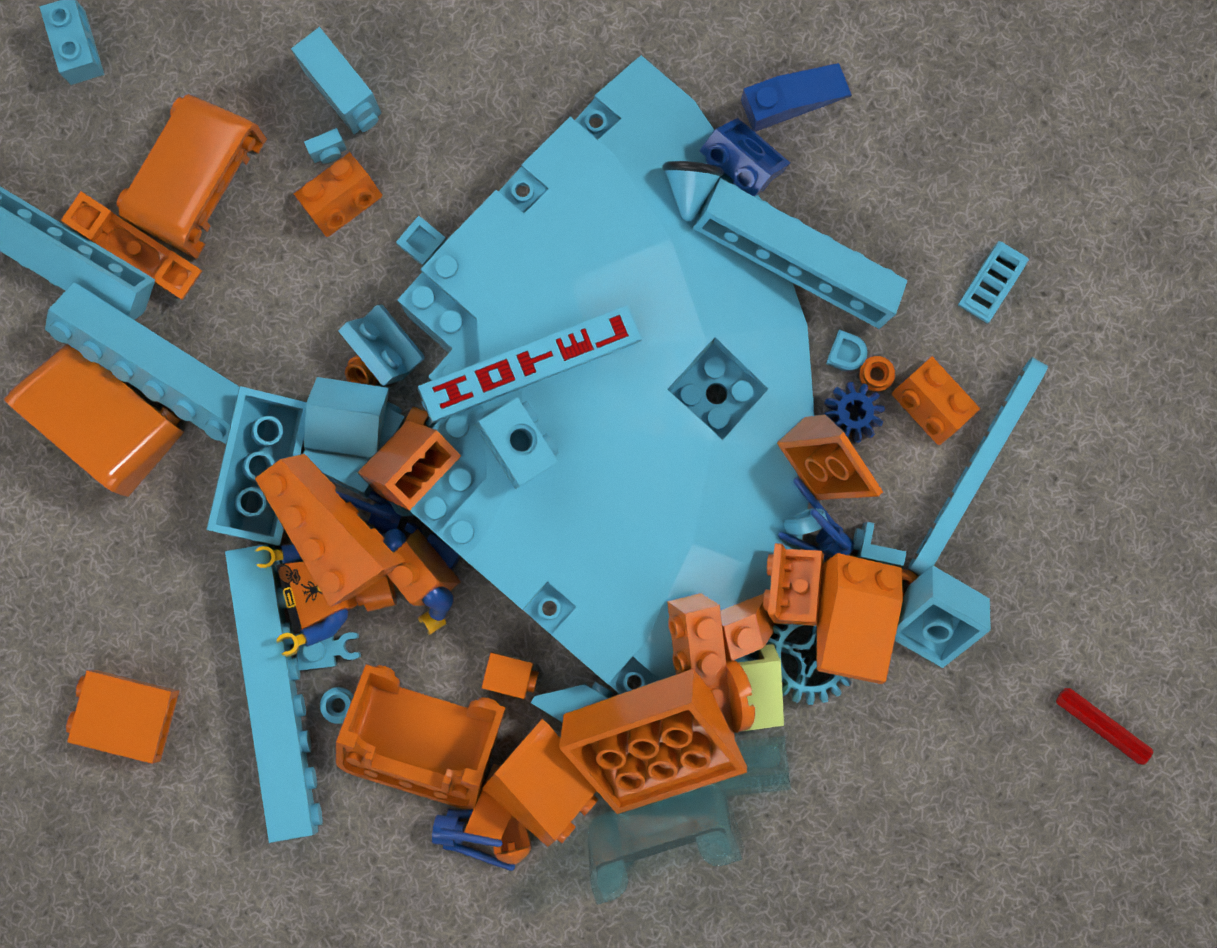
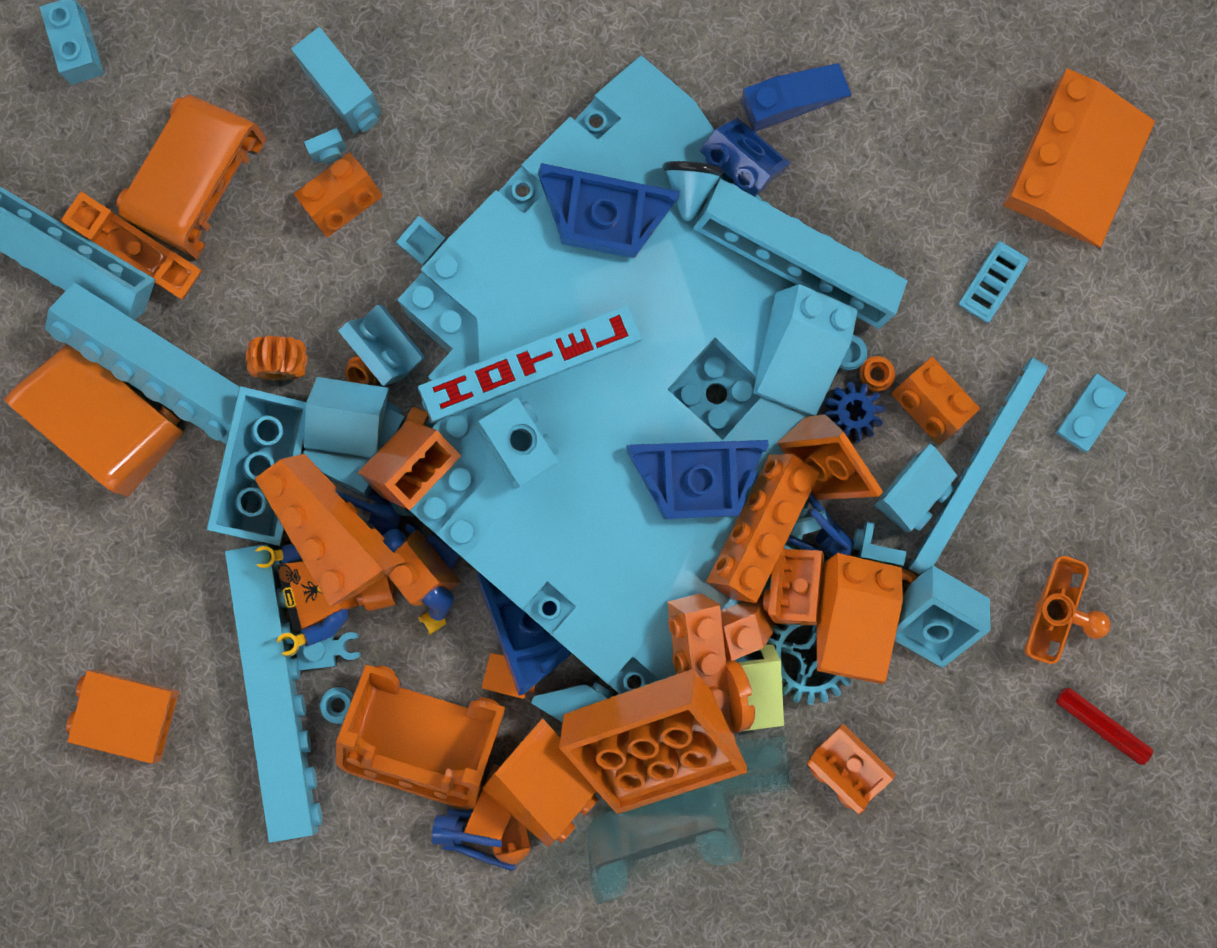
none -> orange gear [245,335,308,381]
none -> blue wing [477,572,572,695]
none -> blue wing [538,163,679,258]
none -> blue wing [626,440,769,519]
none -> orange brick [706,454,820,603]
none -> medium azure slope [753,284,858,416]
none -> orange bracket [807,723,896,815]
none -> medium azure slope [873,444,958,533]
none -> orange slope [1002,68,1155,248]
none -> orange piece [1023,556,1111,664]
none -> medium azure plate [1055,374,1127,453]

